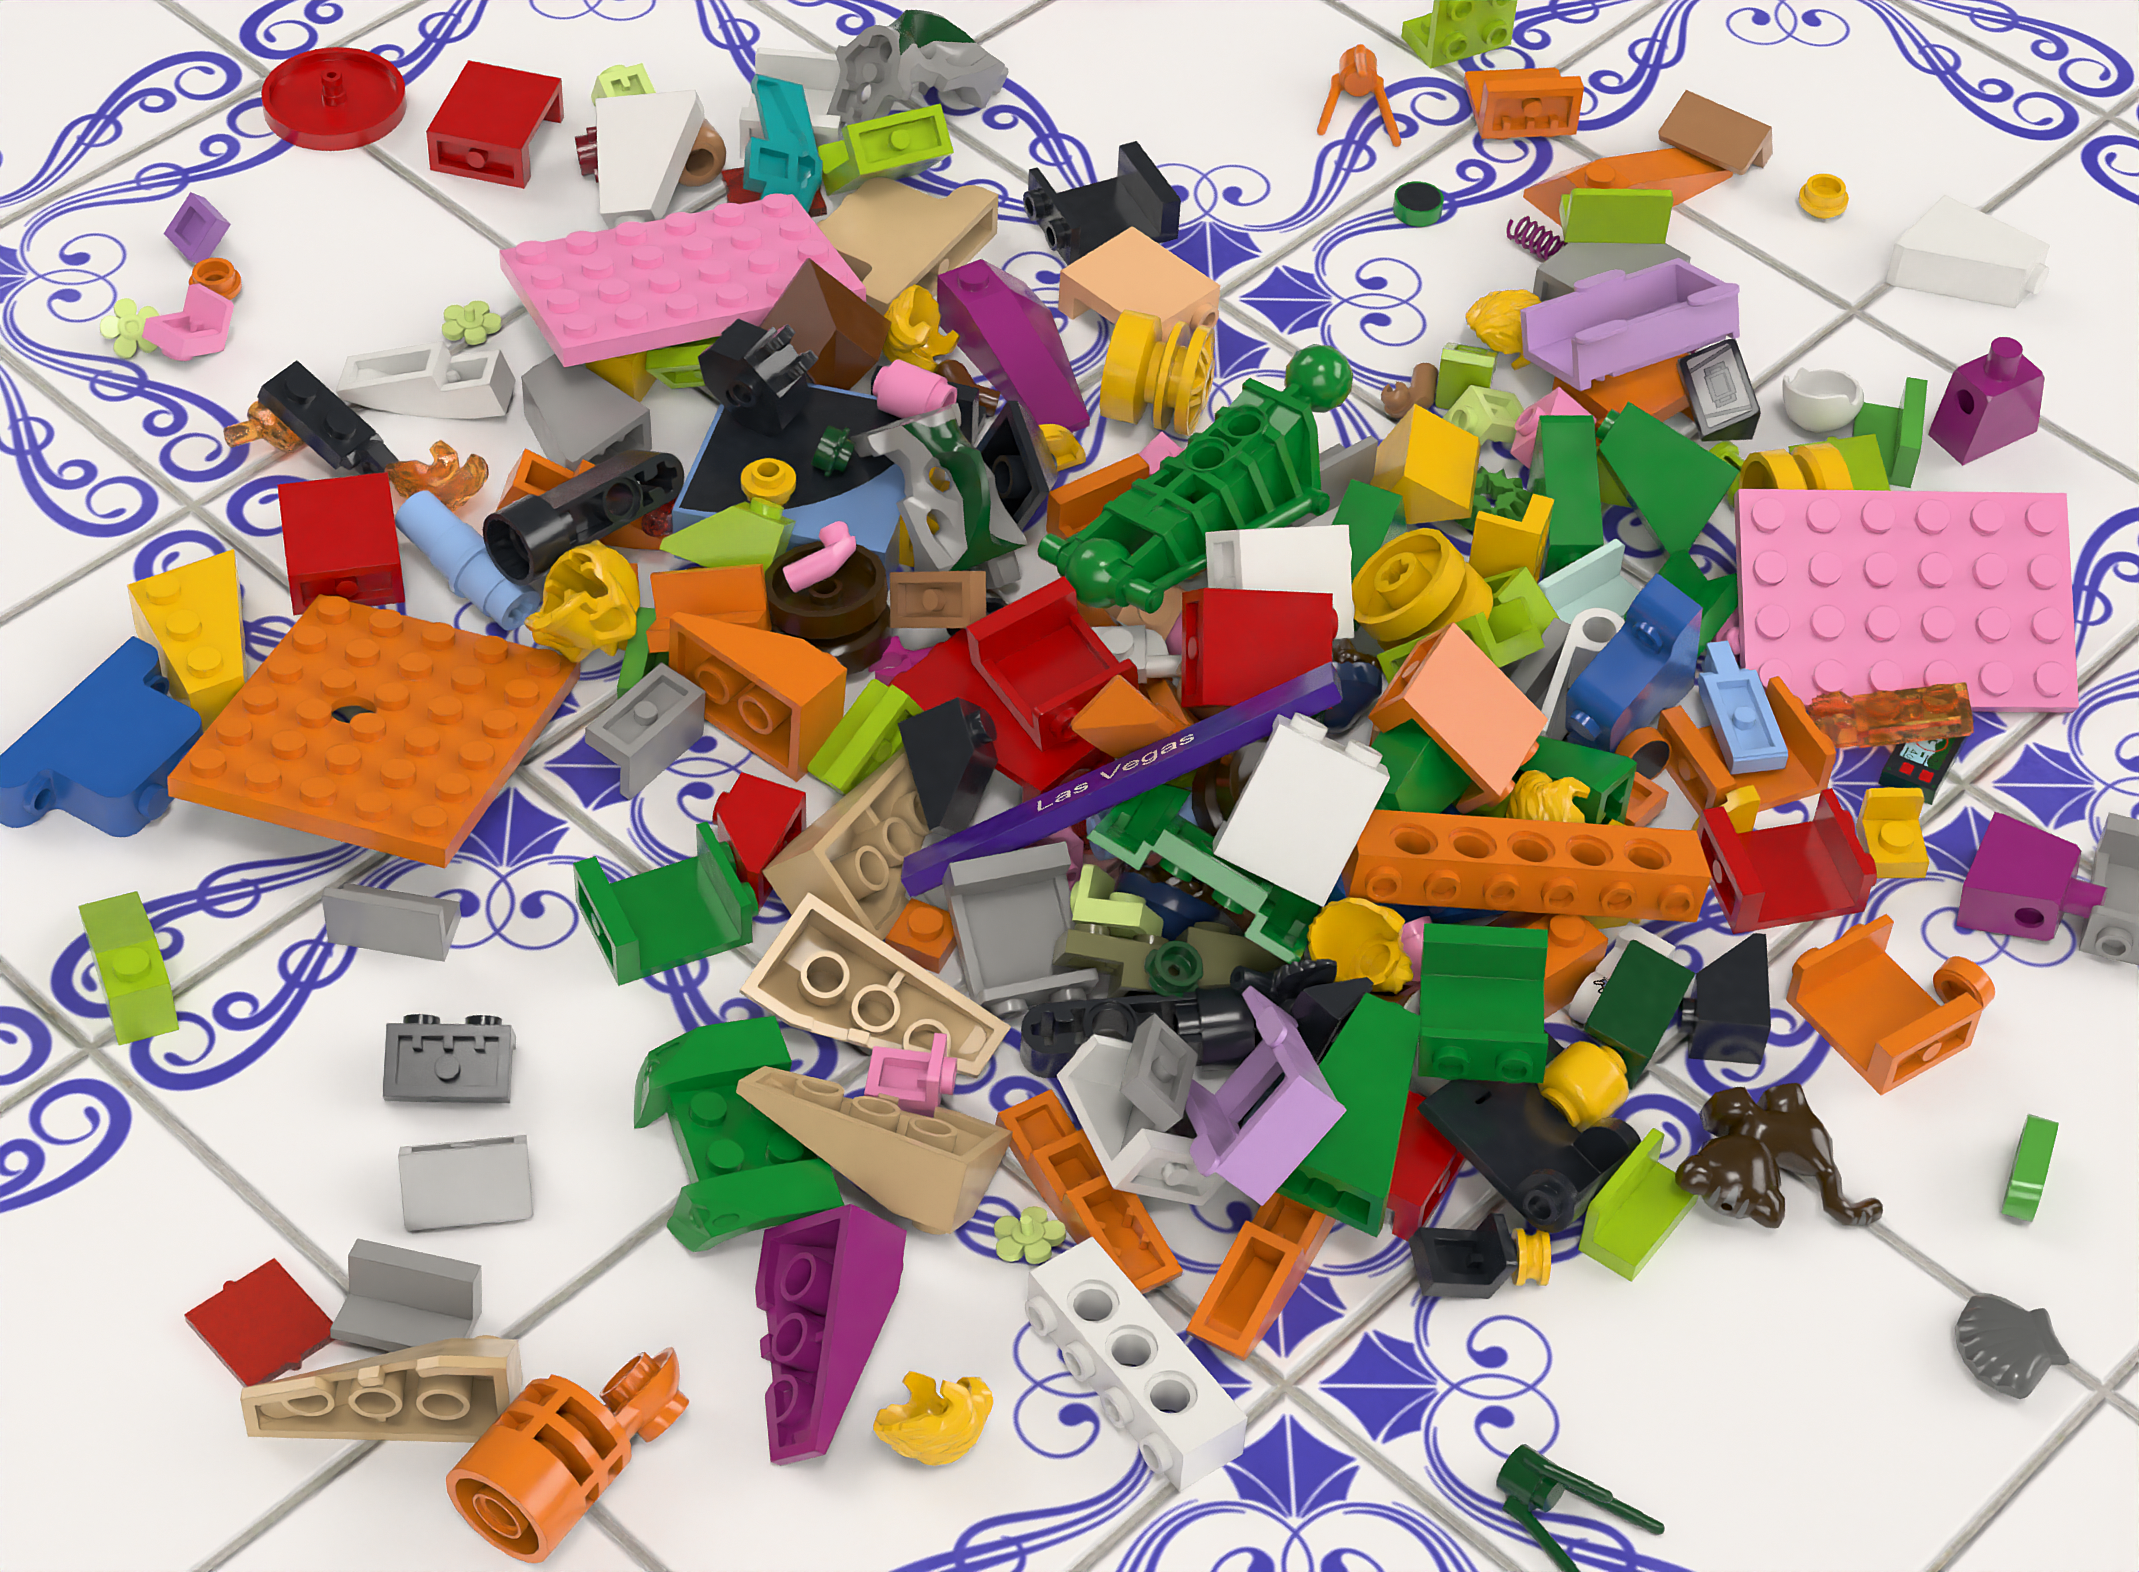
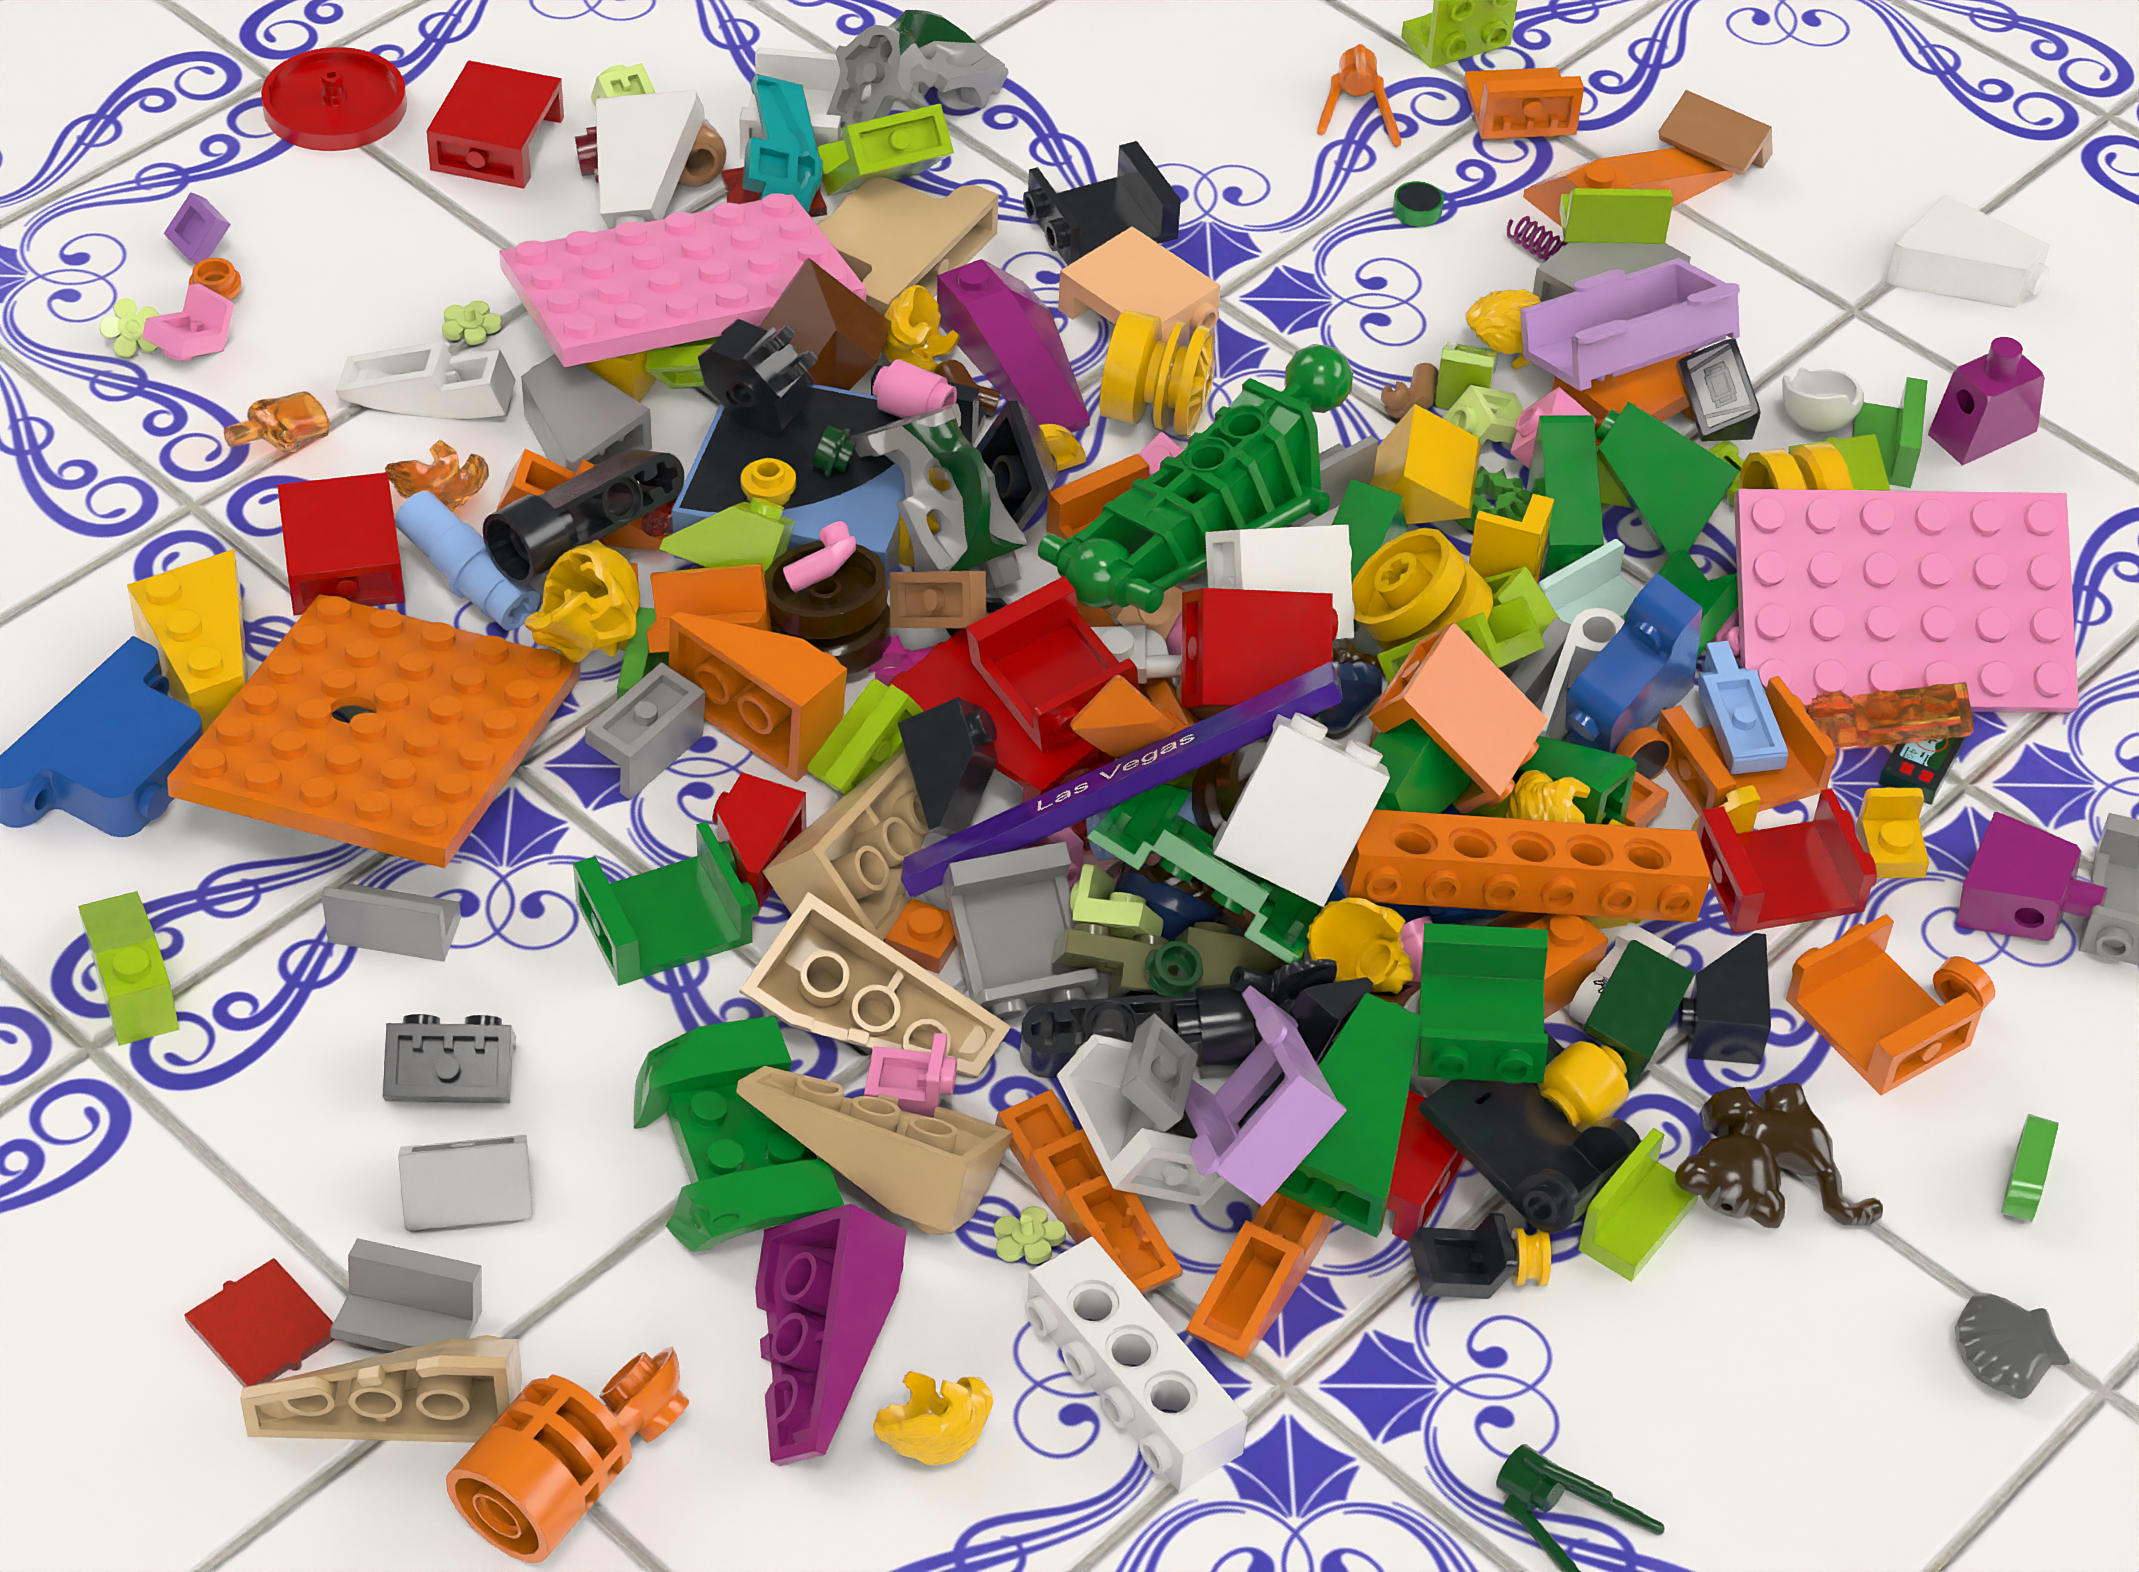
black hinge [257,360,399,478] -> none
yellow plate [1798,173,1849,219] -> none

